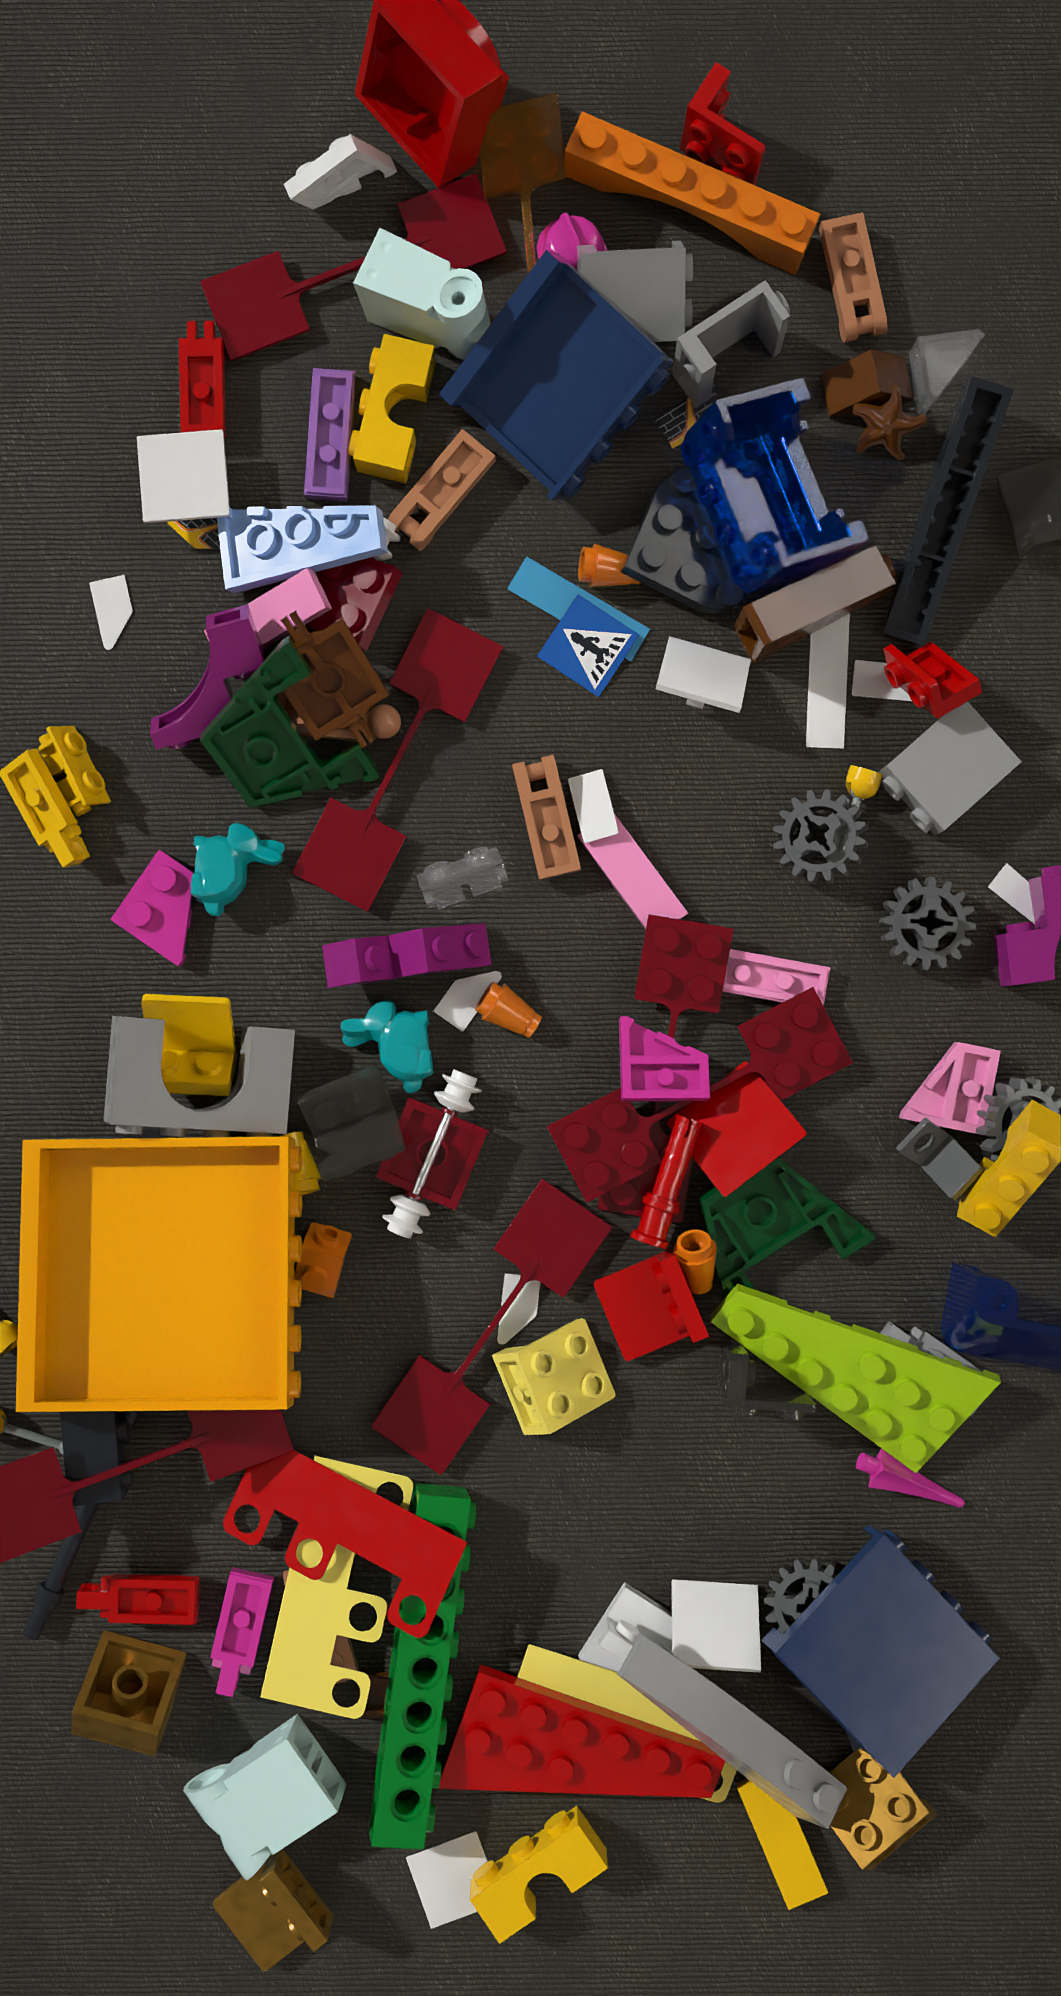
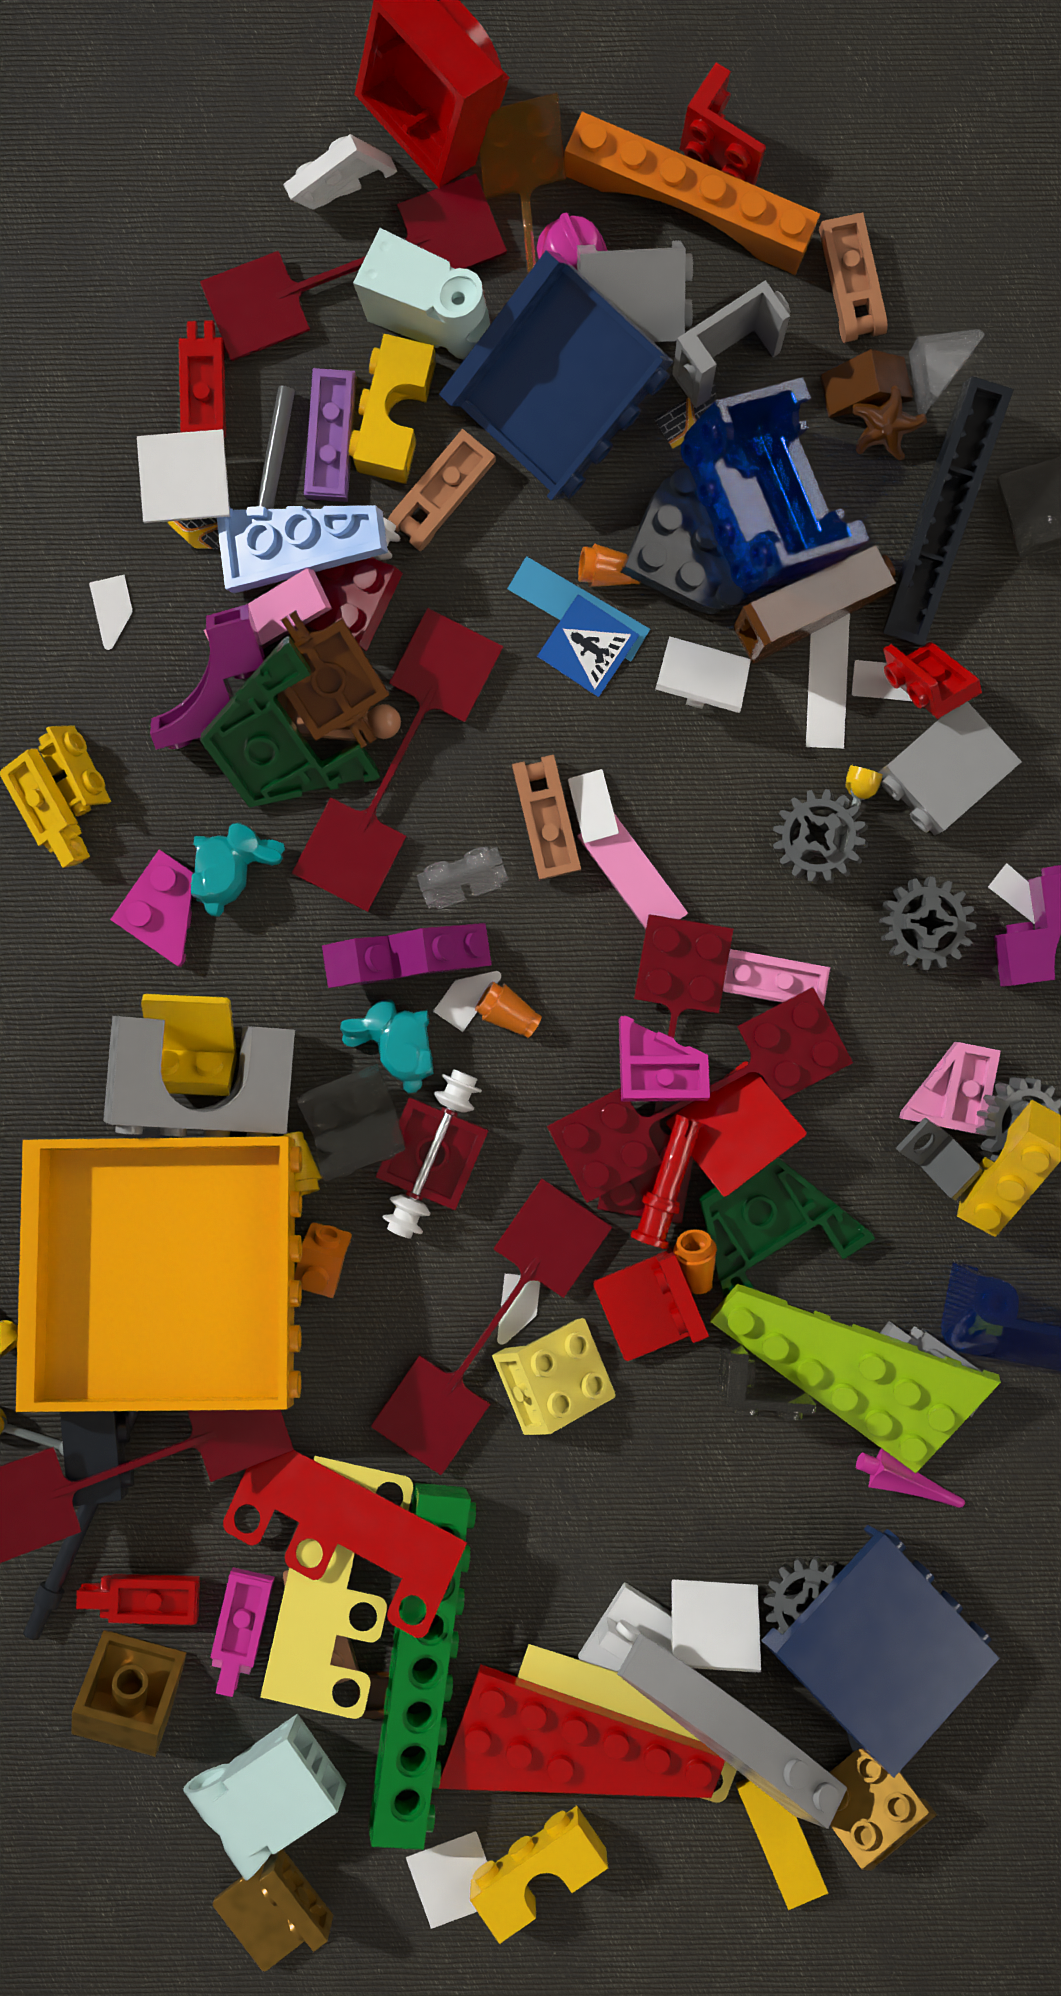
none -> dark grey bar [256,386,295,509]

